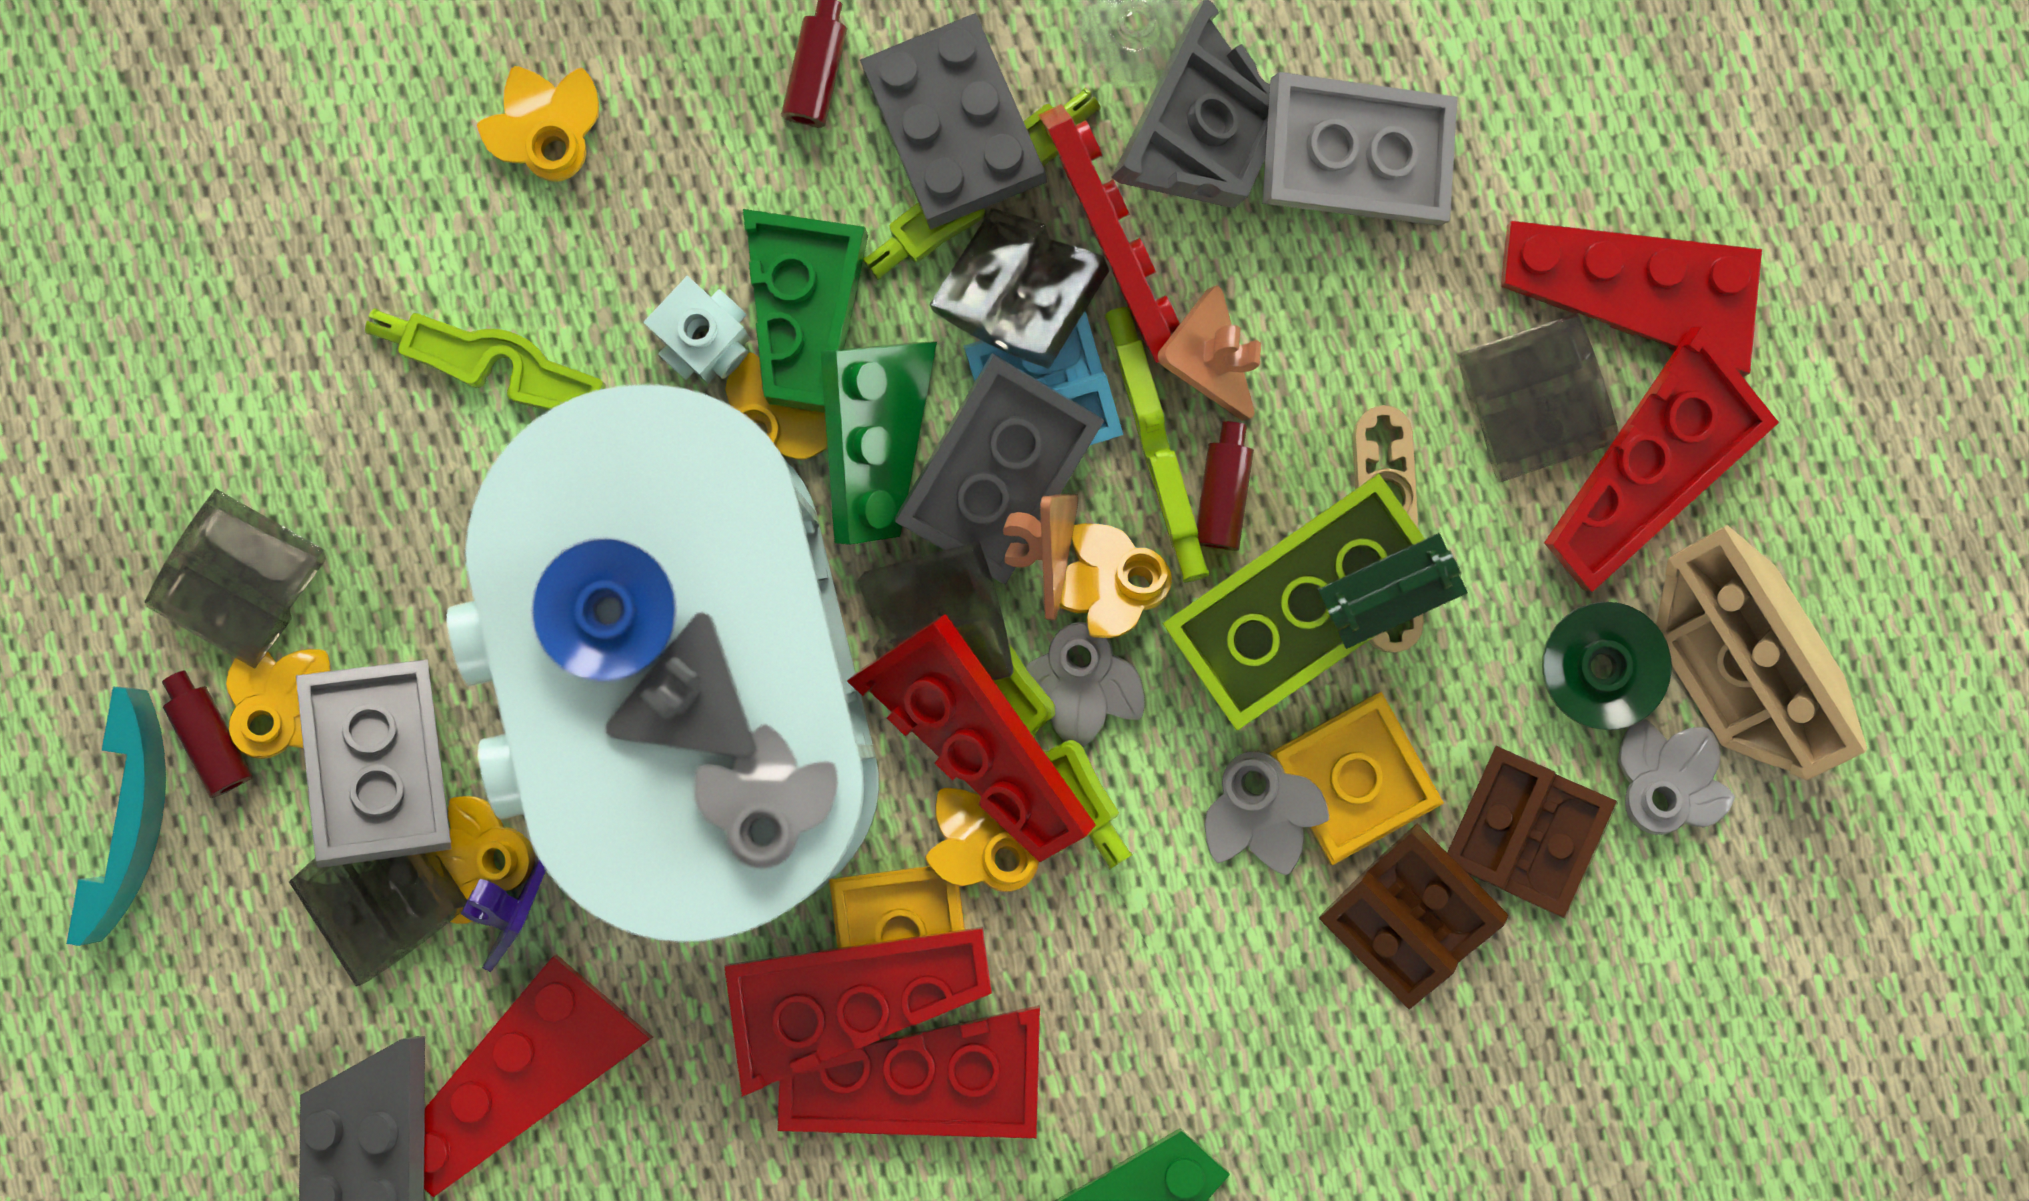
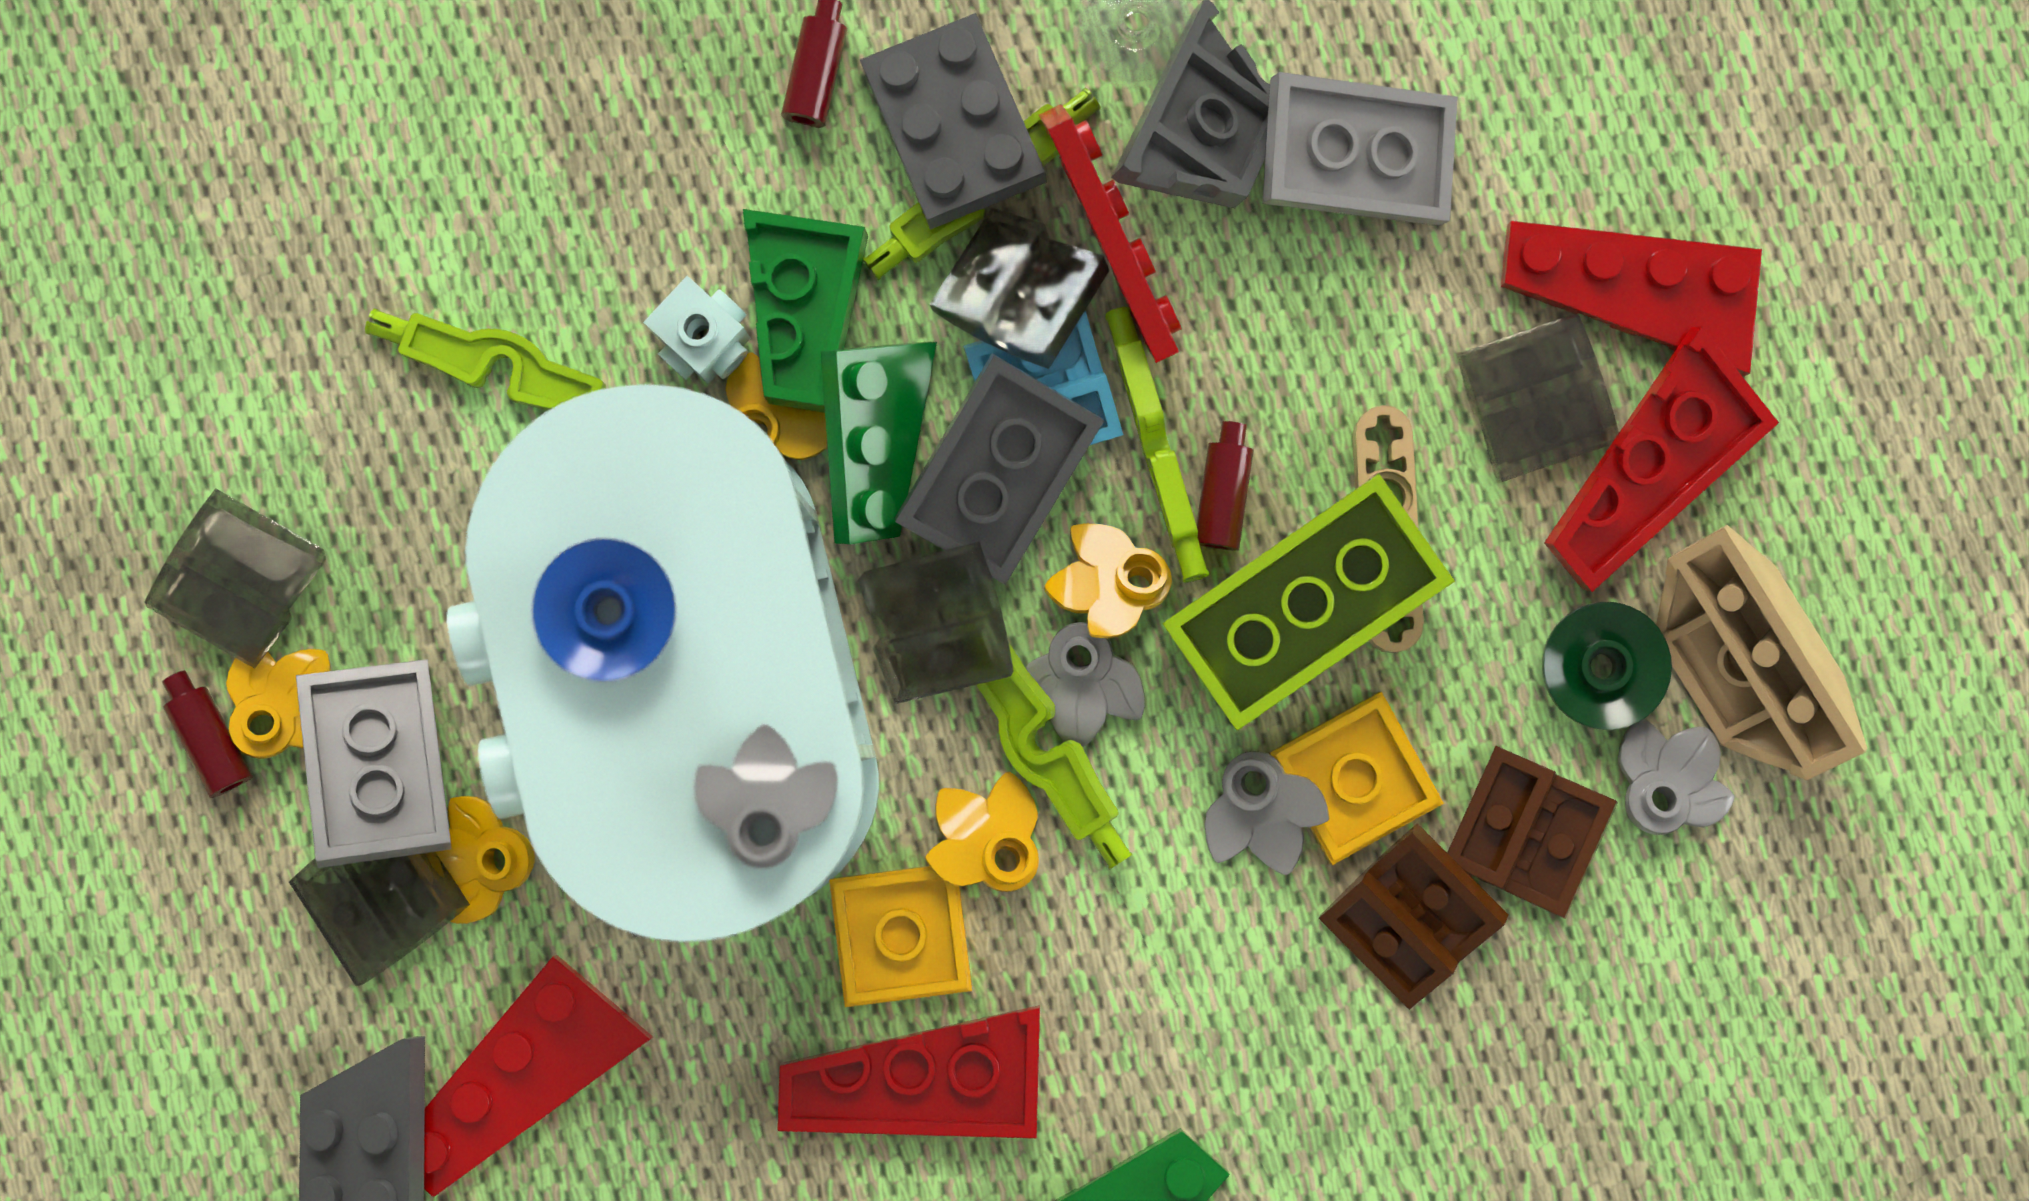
teal slope [66,686,166,946] -> none
dark purple piece [461,859,546,972] -> none
yellow plate [477,66,600,182] -> none
dark grey piece [606,612,757,758] -> none
red wing [724,927,992,1097] -> none
red wing [847,614,1096,862] -> none
nougat piece [1003,493,1078,620] -> none
nougat piece [1158,285,1261,421] -> none
dark green hinge [1318,533,1468,649] -> none

